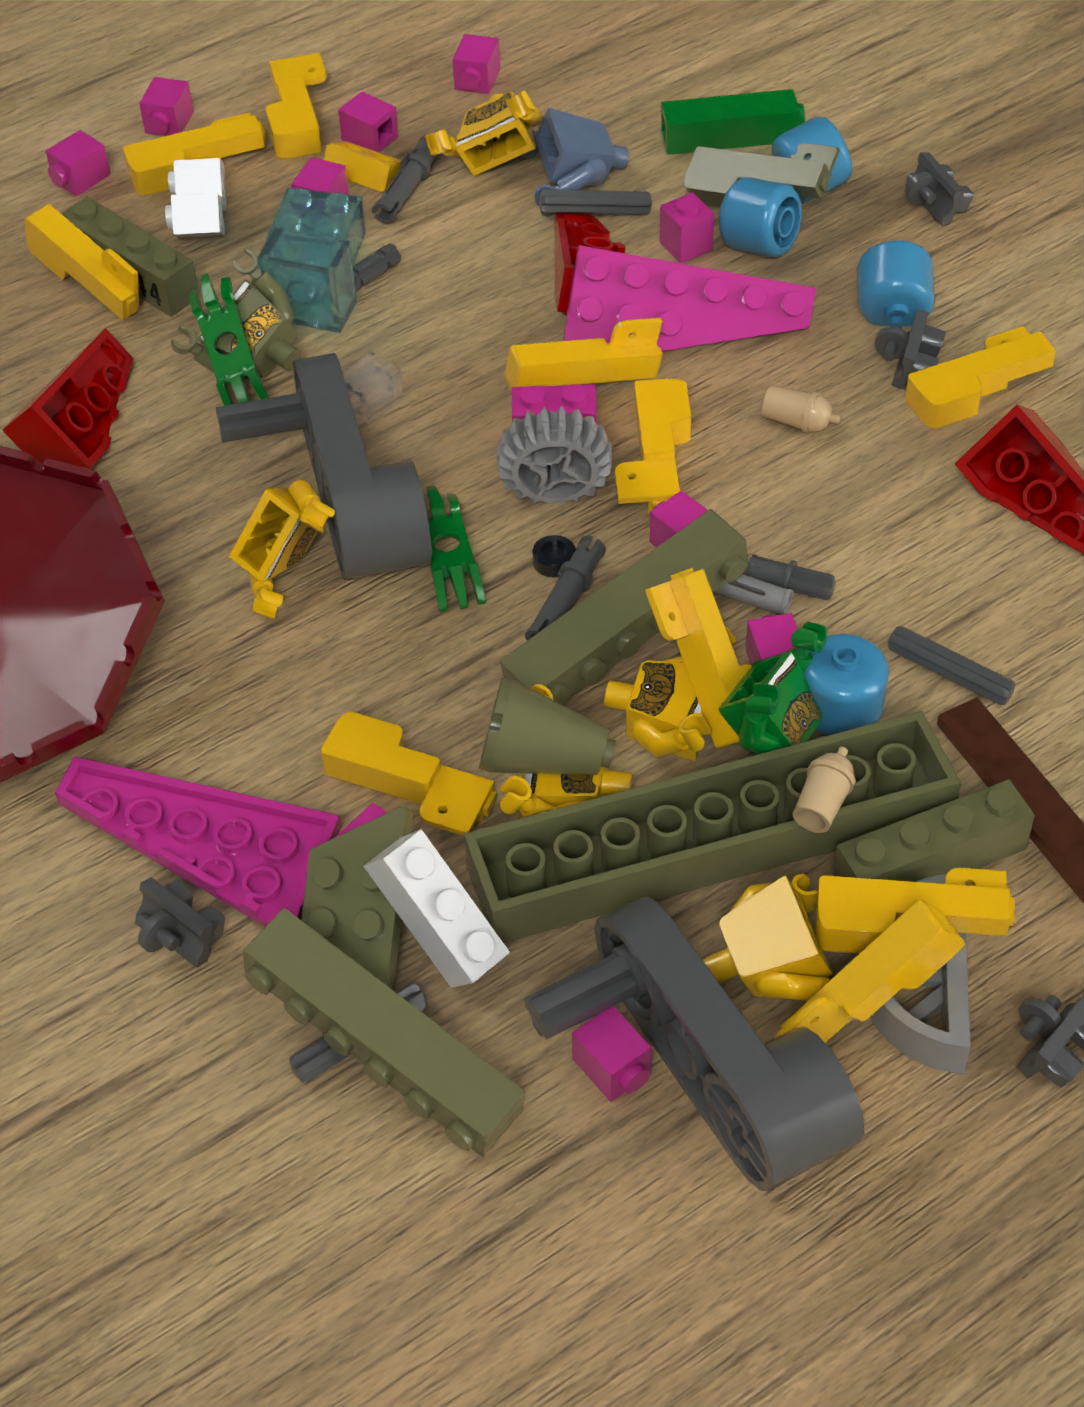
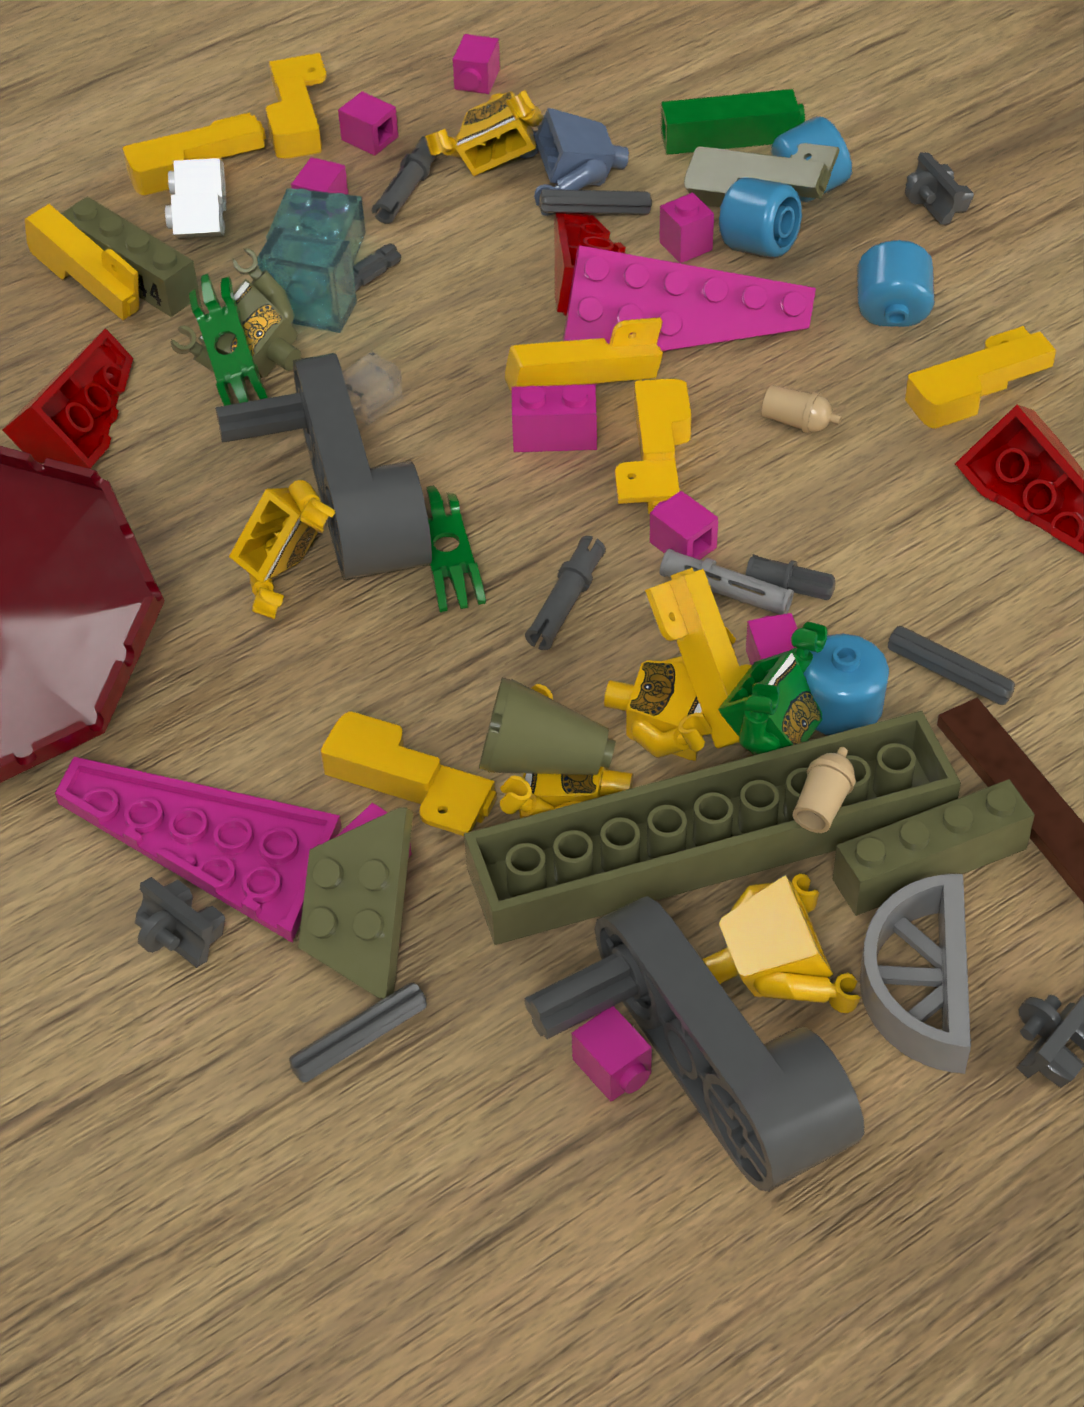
dark pink brick [46,130,110,196] -> none
dark pink brick [139,77,194,136] -> none
olive brick [243,908,525,1157] -> none
yellow slope [324,141,402,192] -> none
white brick [363,829,510,988] -> none
light grey gear [497,405,612,504] -> none
olive brick [500,509,749,705] -> none
black tile [532,535,576,578] -> none
yellow piece [774,900,965,1043] -> none
yellow piece [816,868,1015,953] -> none
dark grey hips [874,309,946,389] -> none

